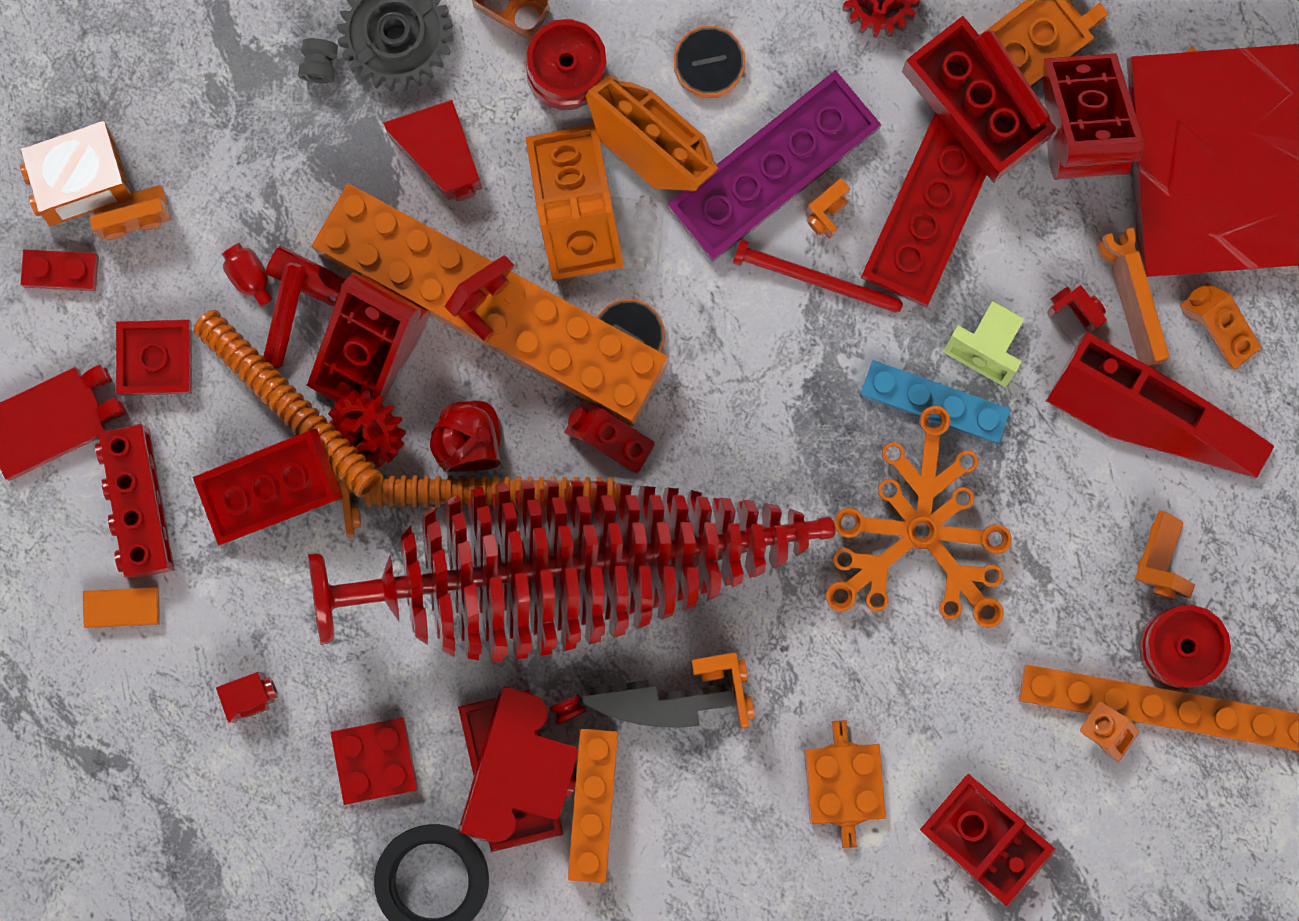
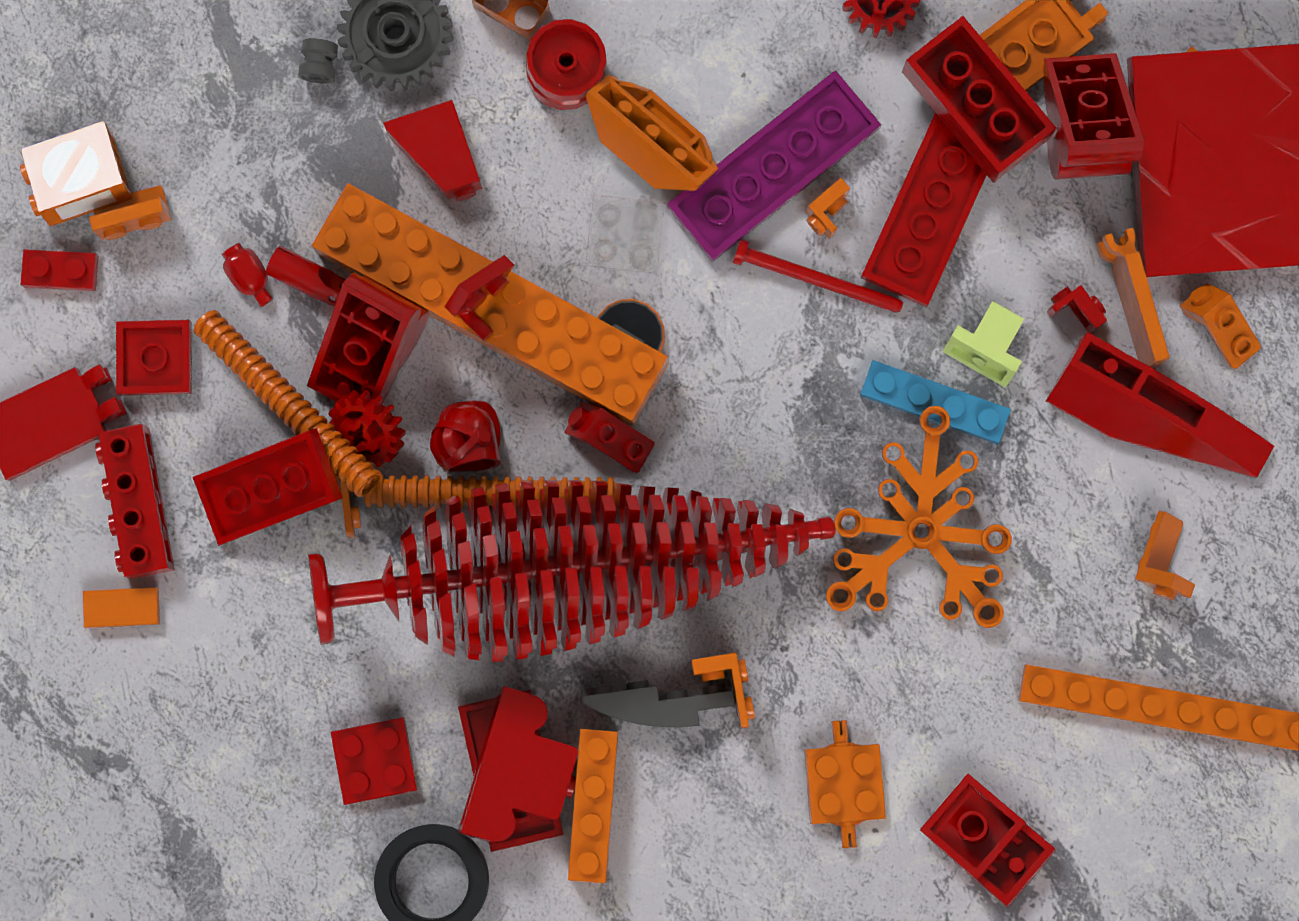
red window [216,672,278,723] -> none
red axle [263,262,305,369] -> none
orange bracket [525,124,624,281] -> none
red bush [549,695,587,725] -> none
black tile [674,26,745,98] -> none
red axle [975,30,1050,129] -> none
orange bracket [1080,702,1140,762] -> none
red wheel [1139,605,1231,689] -> none

